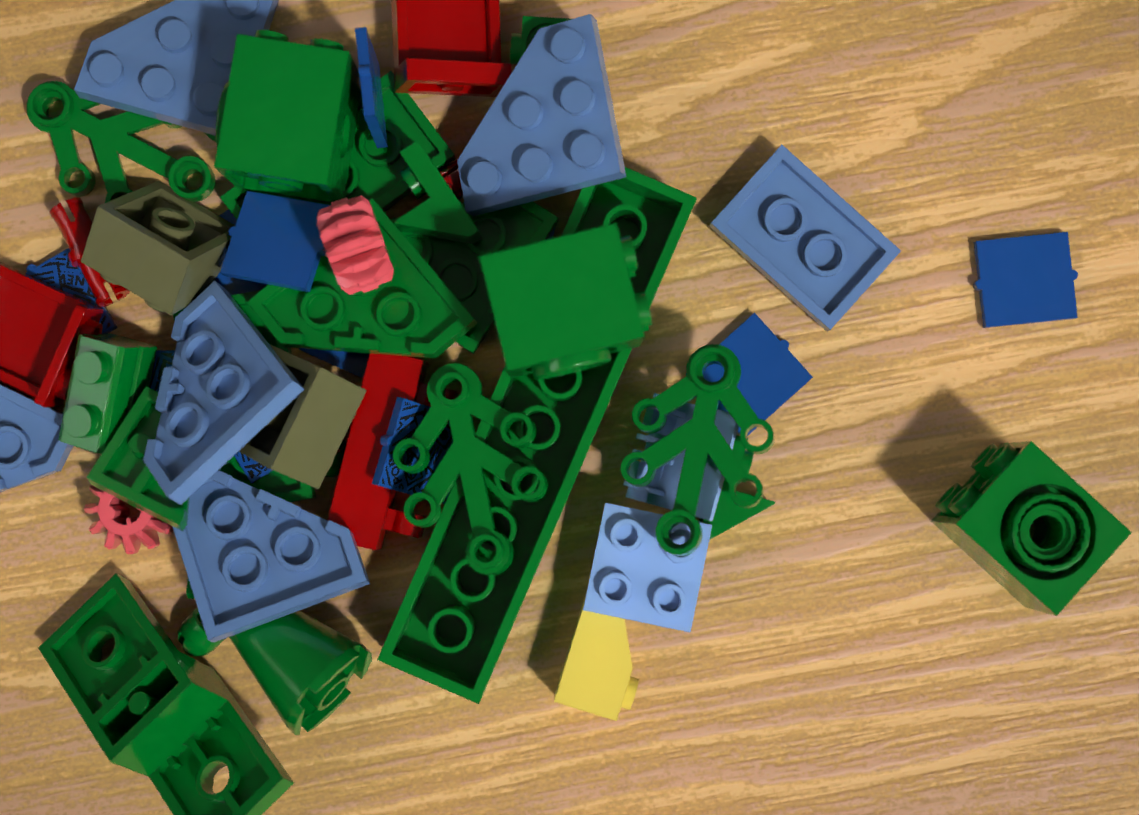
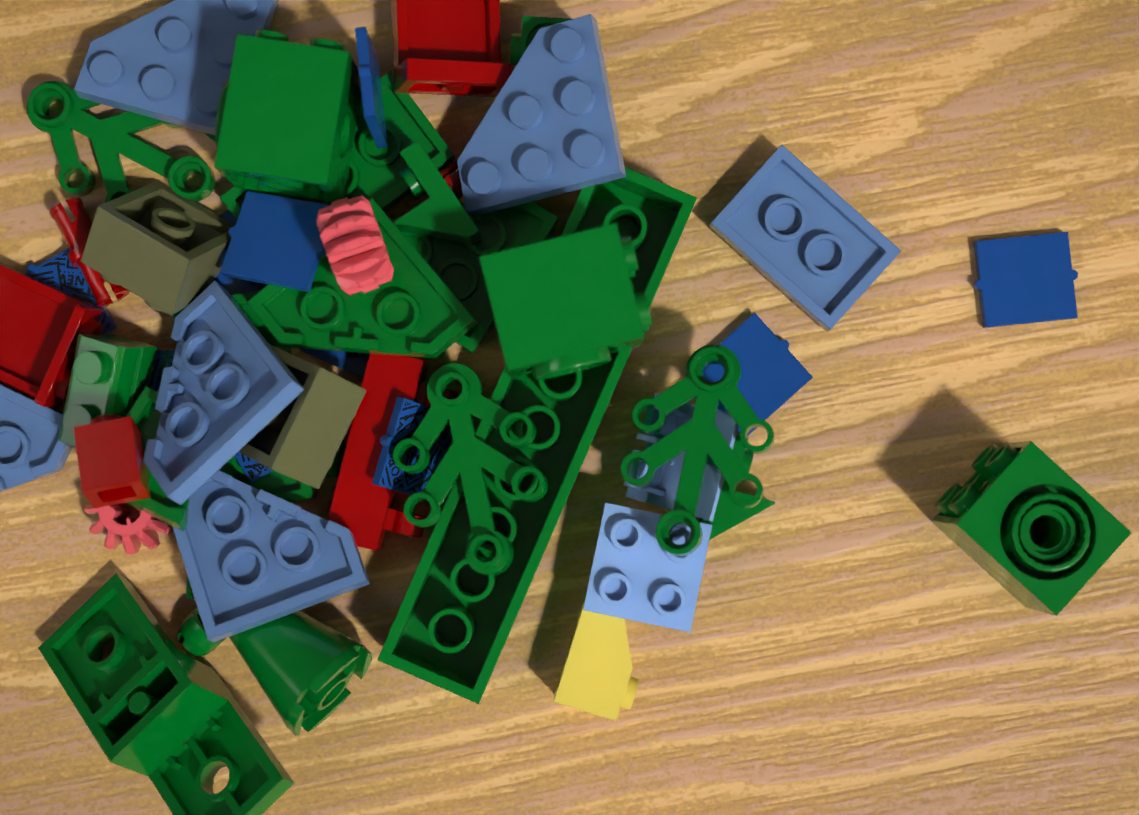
none -> red brick [74,414,151,508]

